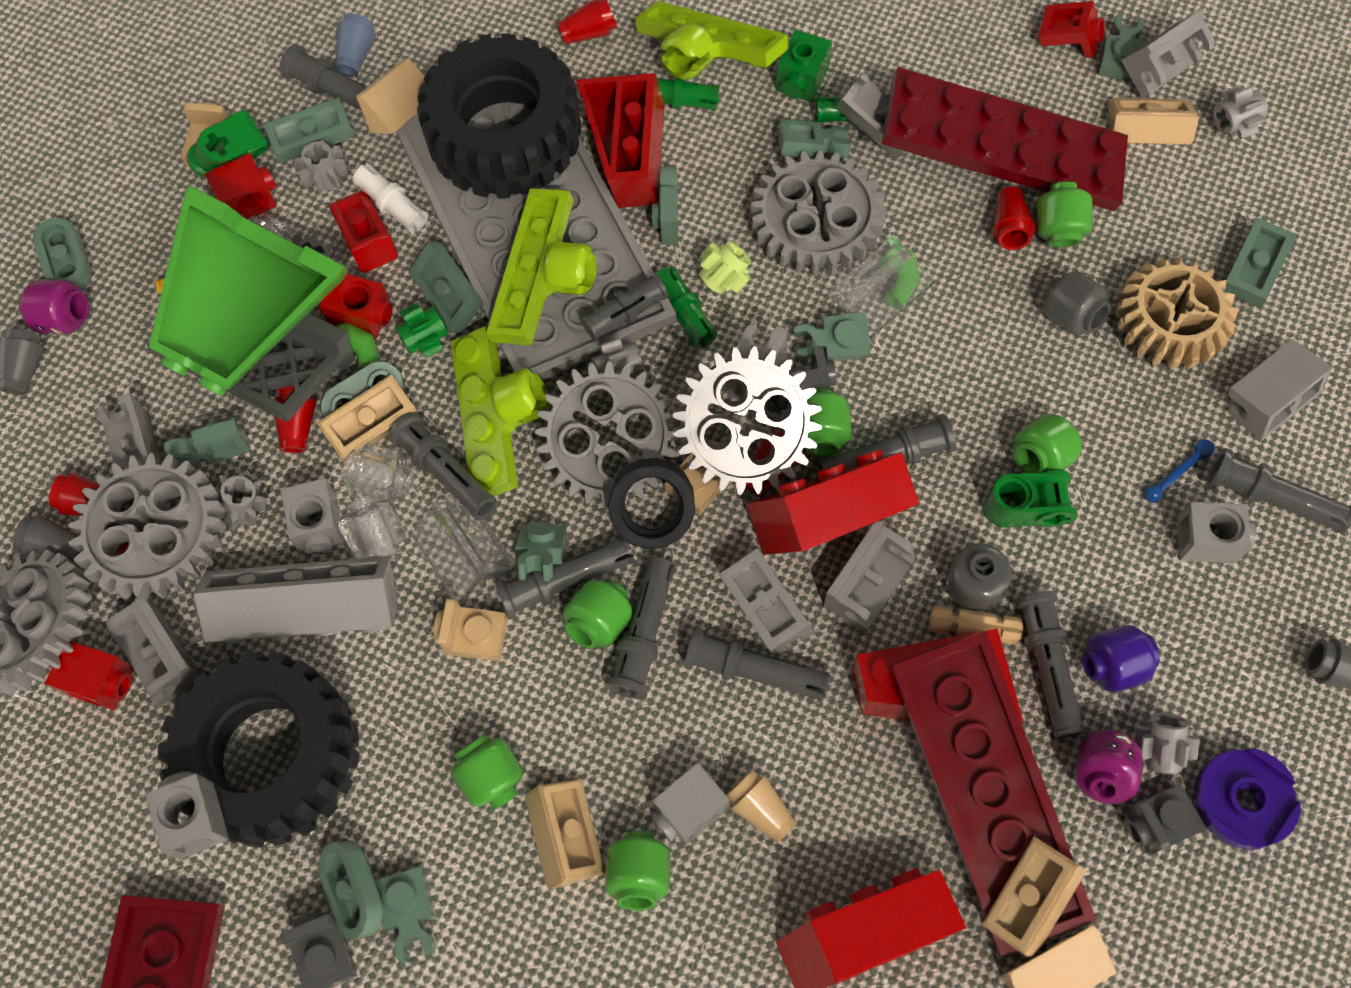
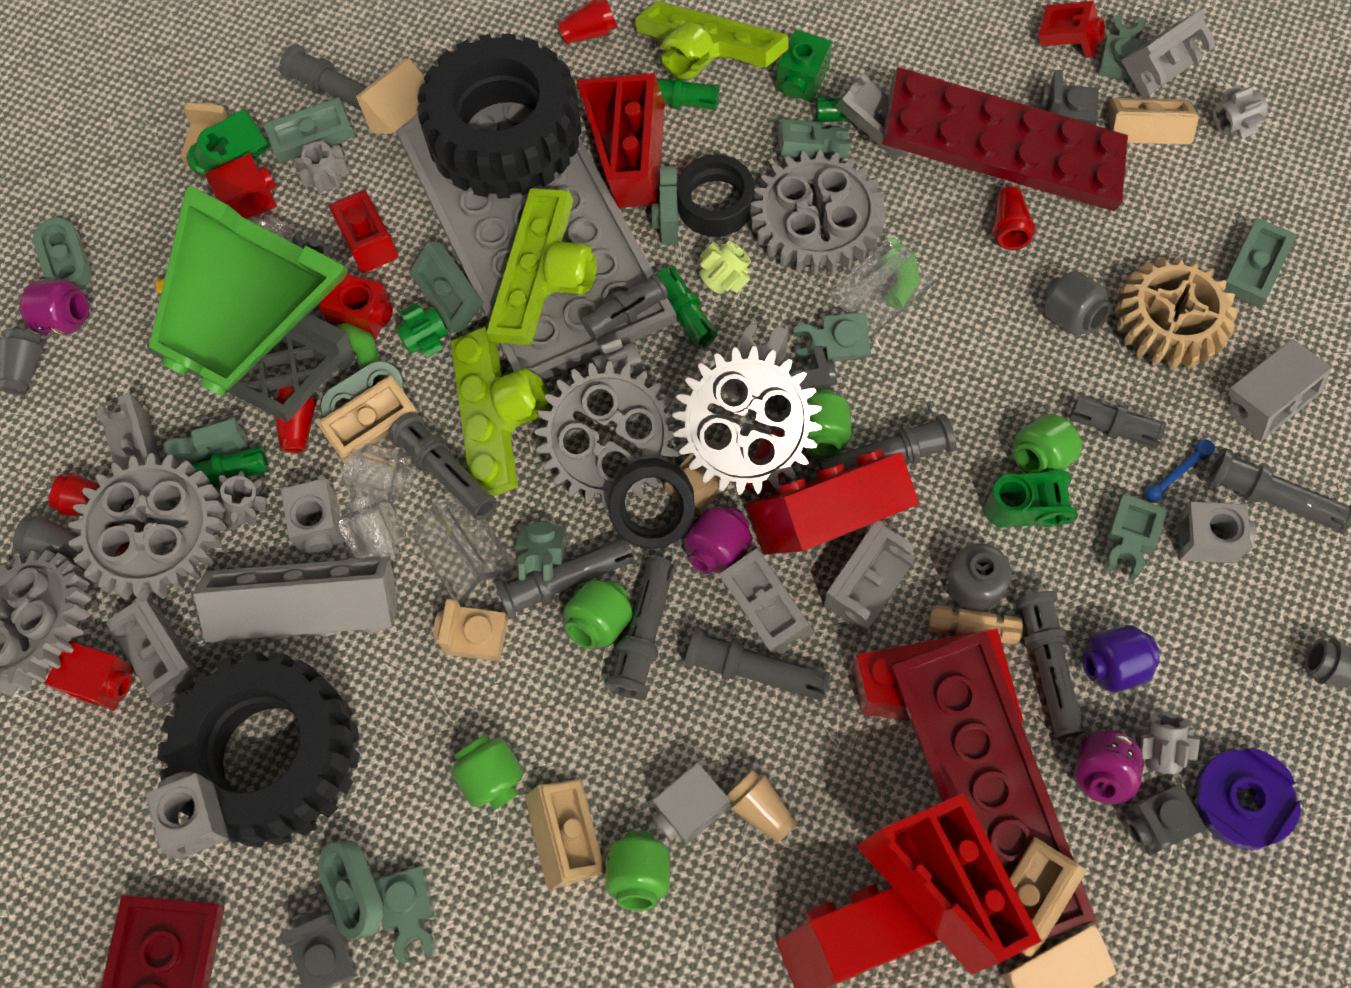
sand blue cone [335,13,376,77] -> none
white pin [352,163,428,234] -> none
bright green head [1036,182,1093,247] -> none
none -> green pin [191,445,270,486]
none -> black tyre [677,154,755,237]
none -> magenta head [684,506,752,574]
none -> red wedge [856,793,1042,975]
none -> dark grey bracket [1039,70,1099,125]
none -> dark grey pin [1069,394,1166,449]
none -> sand green plate [1104,493,1168,581]

